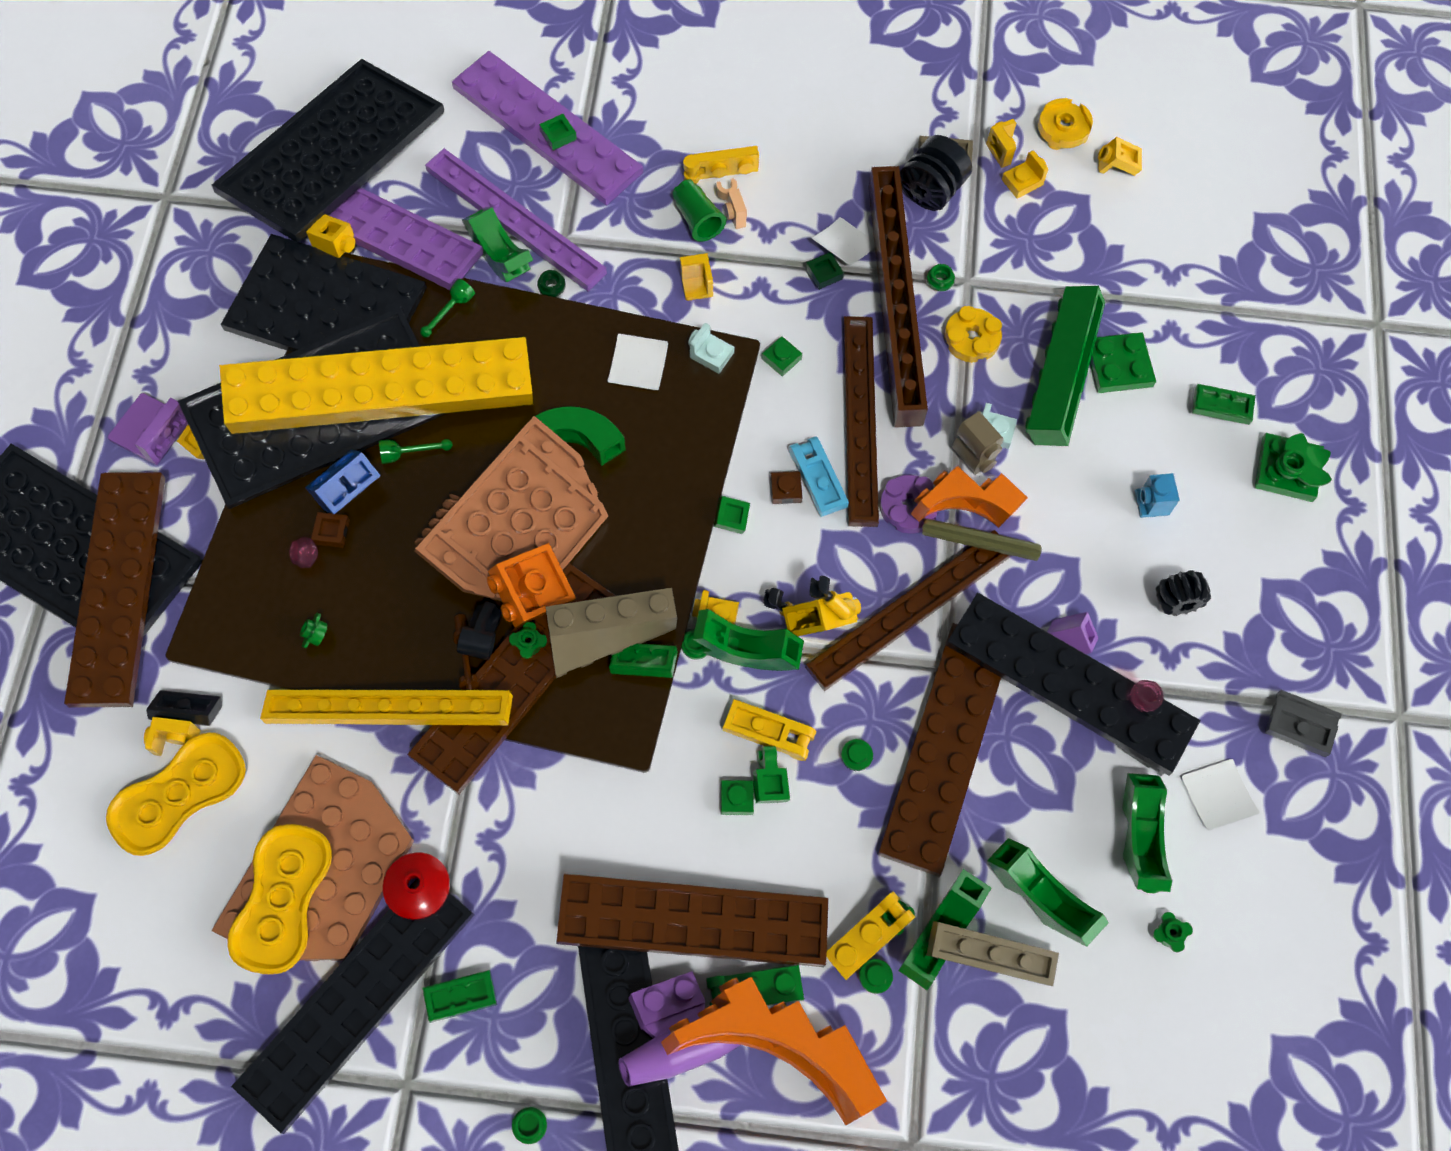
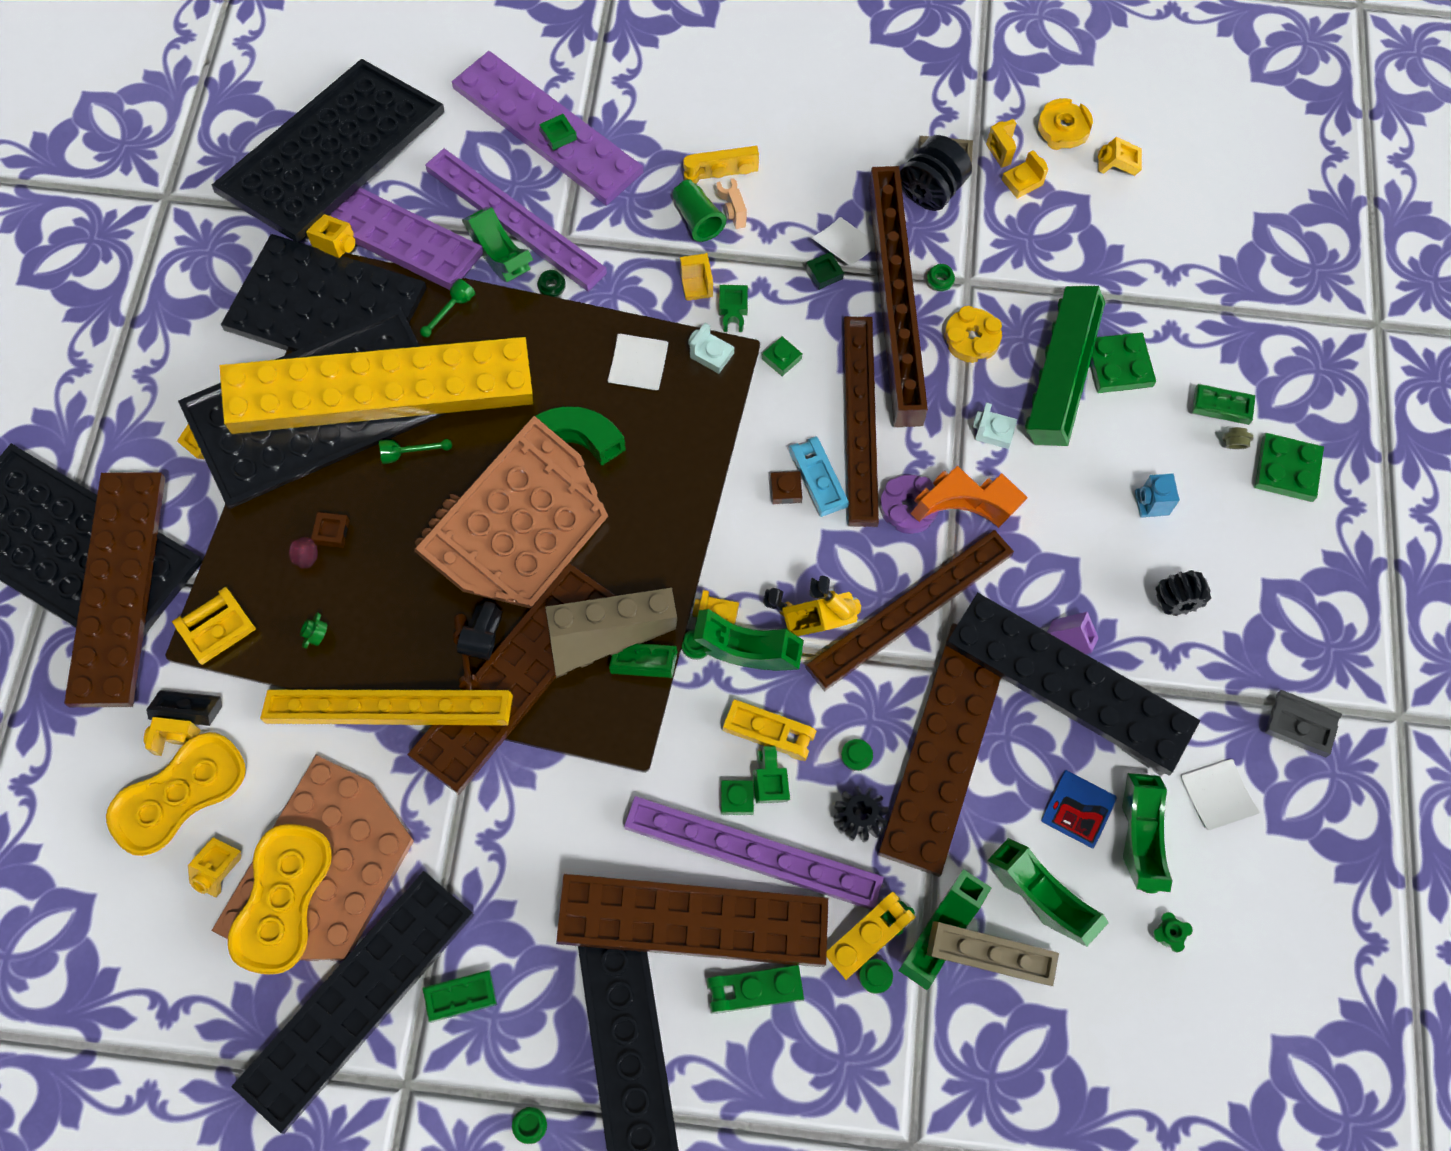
medium lavender bracket [108,393,188,465] -> none
brick [305,449,381,514] -> none
red dish [383,852,450,920] -> none
orange plate [487,543,576,628] -> none
green plate [509,622,547,659] -> none
medium lavender plate [619,971,741,1086] -> none
orange arch [661,977,887,1125] -> none
green plate [714,496,750,534] -> none
olive axle [922,519,1042,561] -> none
dark tan brick [952,411,1003,475] -> none
clear pink plate [1130,680,1164,712] -> none
green plate [1276,433,1332,487] -> none
none -> yellow plate [172,586,256,665]
none -> yellow bracket [188,837,241,897]
none -> medium lavender plate [624,796,884,910]
none -> green plate [719,285,748,332]
none -> black gear [833,786,889,842]
none -> sticker [1041,770,1117,848]
none -> olive plate [1223,427,1253,449]

